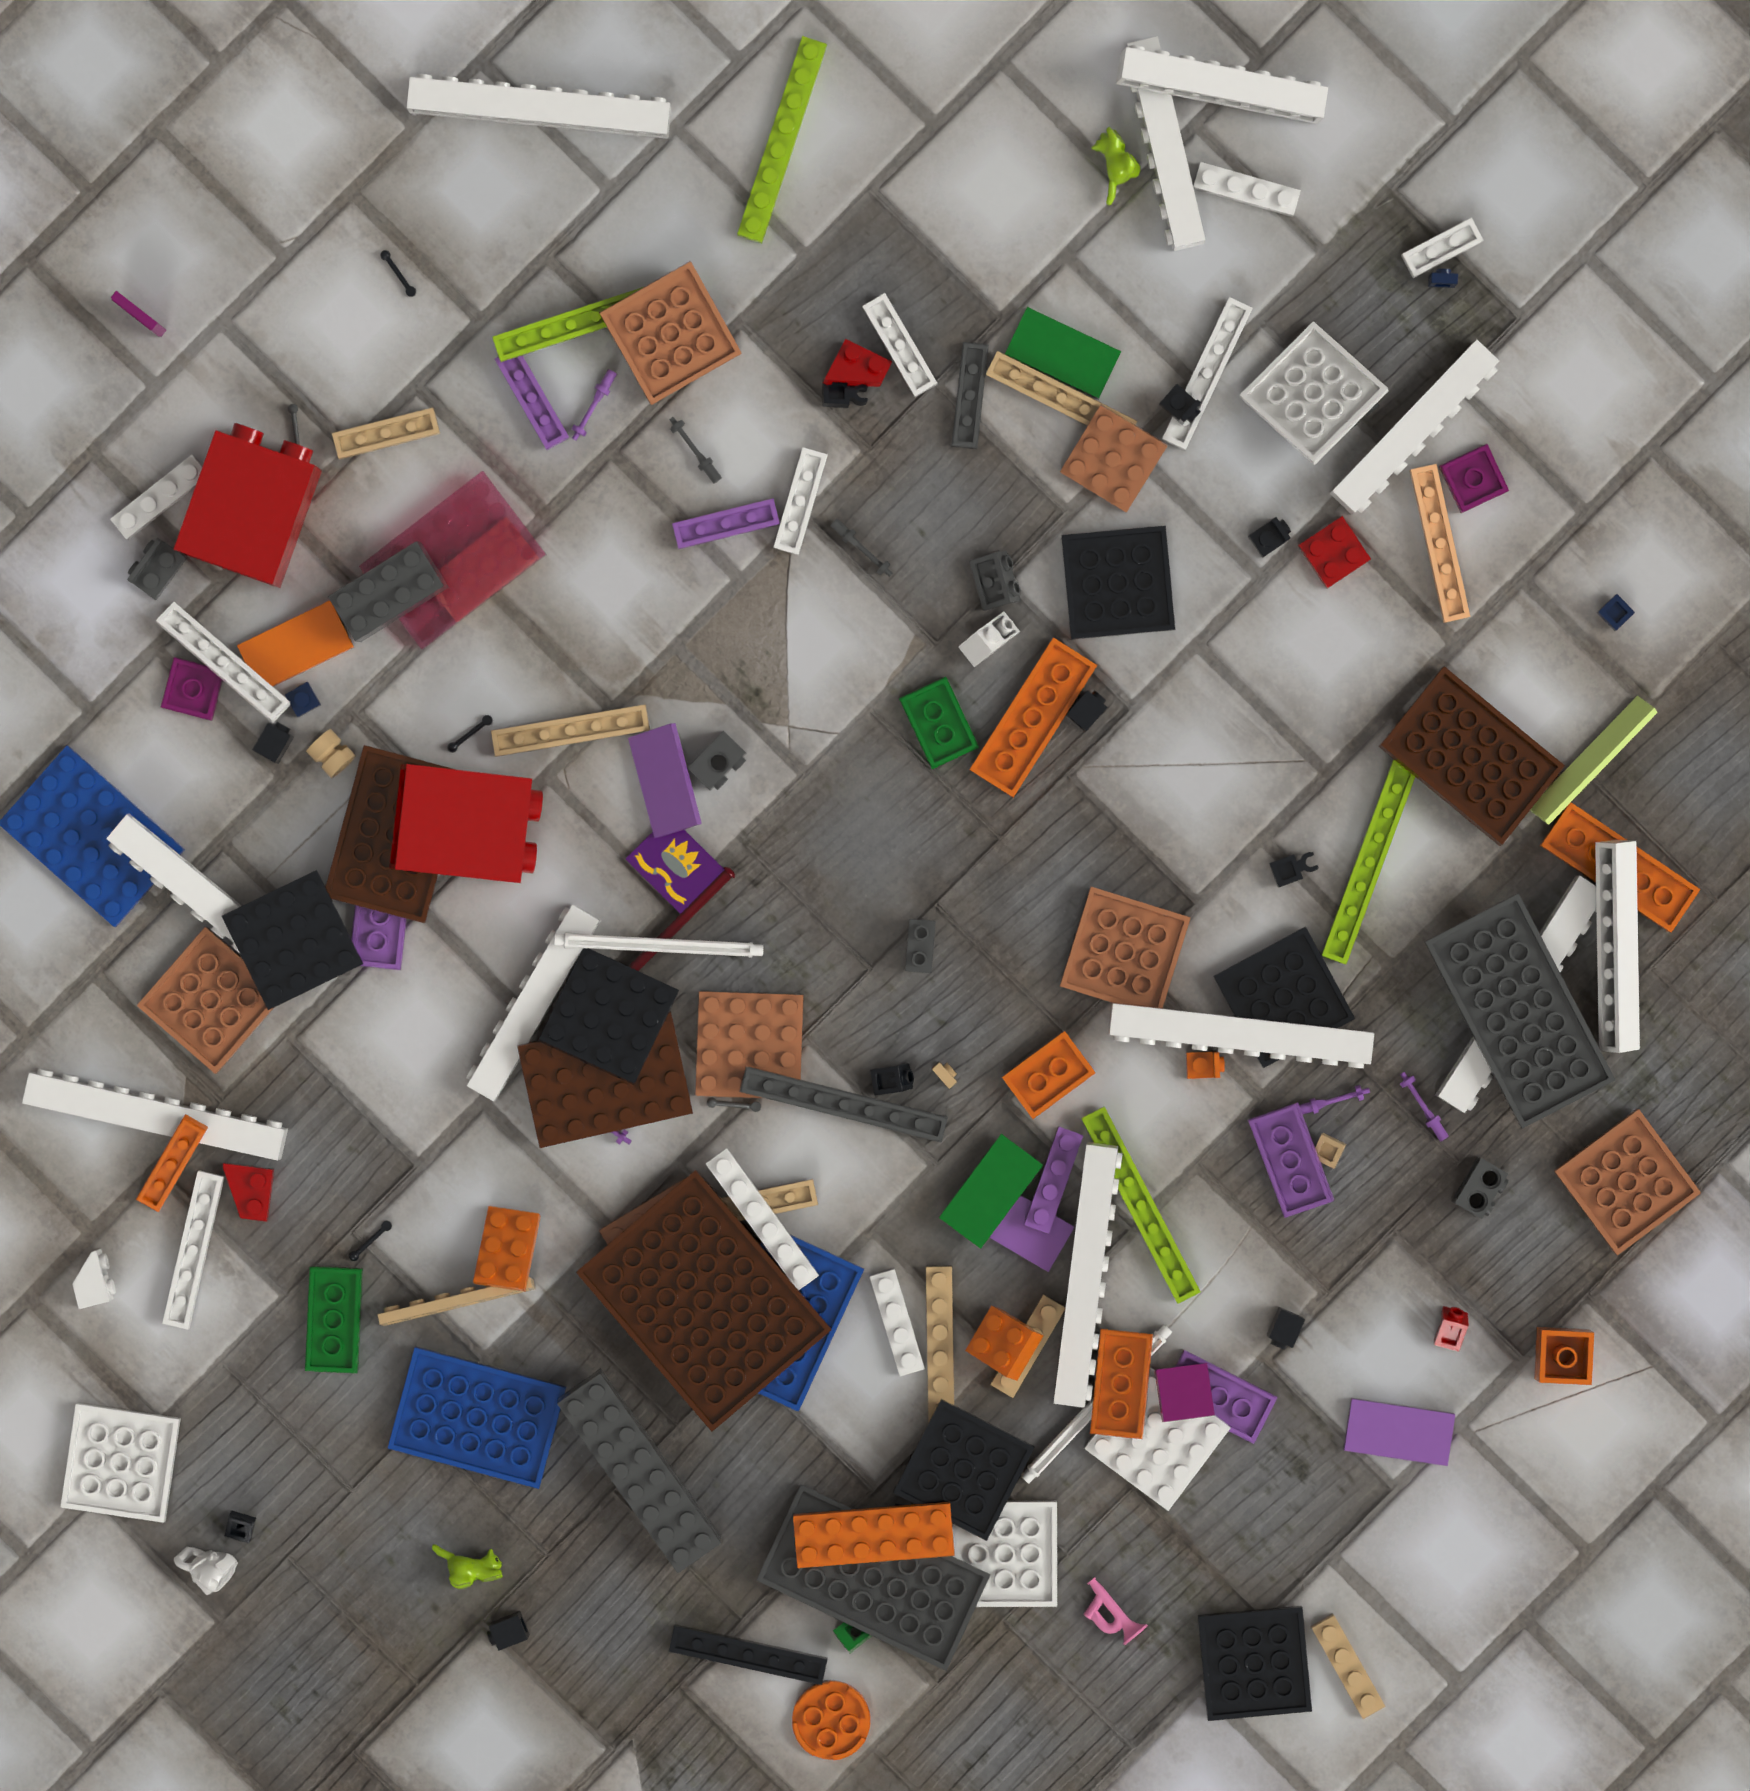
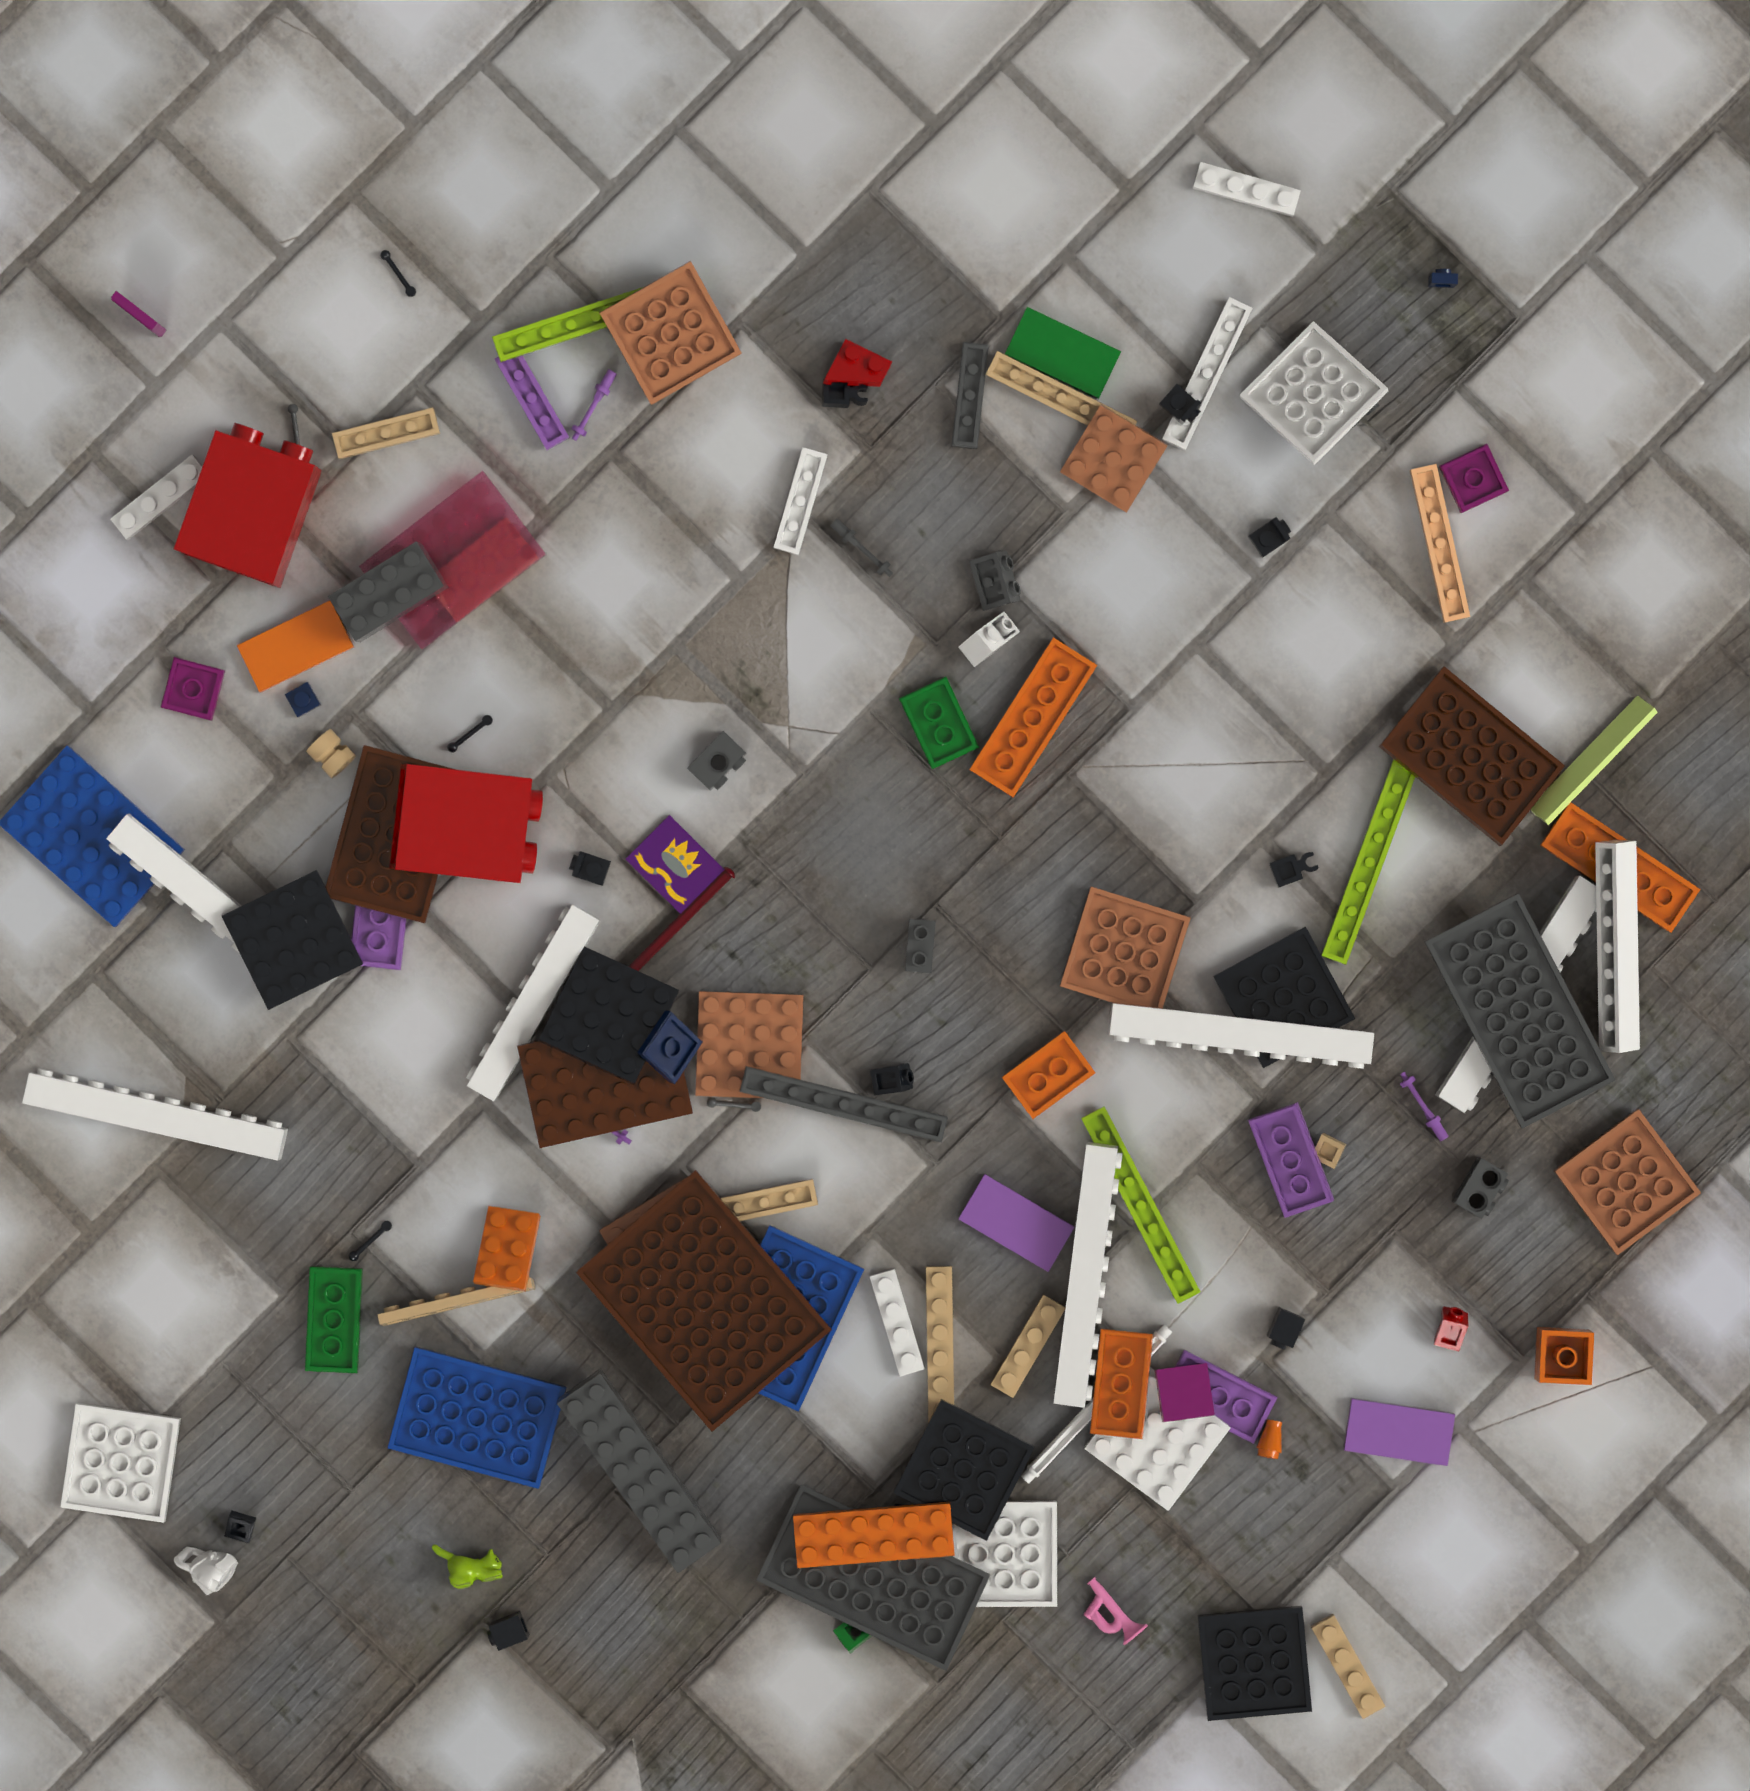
white slope [72,1249,116,1309] -> none
dark grey bracket [127,538,187,600] -> none
orange tile [136,1114,208,1212] -> none
nougat plate [137,927,275,1074] -> none
white plate [156,602,291,723] -> none
white plate [162,1170,225,1330] -> none
red wing [223,1163,274,1221] -> none
black brick [252,722,294,764] -> none
white brick [407,74,671,139] -> none
tan plate [491,705,650,757] -> none
white piece [554,933,763,958] -> none
medium lavender tile [628,723,702,838] -> none
dark grey piece [669,417,722,484] -> none
black plate [669,1624,828,1685] -> none
medium lavender plate [672,498,780,549] -> none
white plate [706,1148,819,1290] -> none
lime plate [737,36,827,244] -> none
orange tile [792,1680,870,1760] -> none
white plate [862,293,937,397] -> none
tan plate [932,1062,957,1089] -> none
green tile [939,1134,1043,1249] -> none
orange brick [965,1305,1044,1381] -> none
medium lavender plate [1023,1127,1083,1234] -> none
black plate [1061,526,1175,640] -> none
black brick [1066,690,1107,732] -> none
lime animal [1091,126,1141,205] -> none
white brick [1116,45,1328,124] -> none
white brick [1126,36,1206,251] -> none
orange bracket [1186,1051,1225,1079] -> none
red plate [1298,516,1371,589] -> none
medium lavender piece [1299,1085,1370,1114] -> none
white brick [1330,340,1499,515] -> none
white plate [1401,218,1484,278] -> none
dark blue plate [1597,594,1635,631] -> none
none -> black bracket [569,851,611,886]
none -> dark blue tile [637,1010,703,1084]
none -> orange cone [1256,1419,1282,1459]

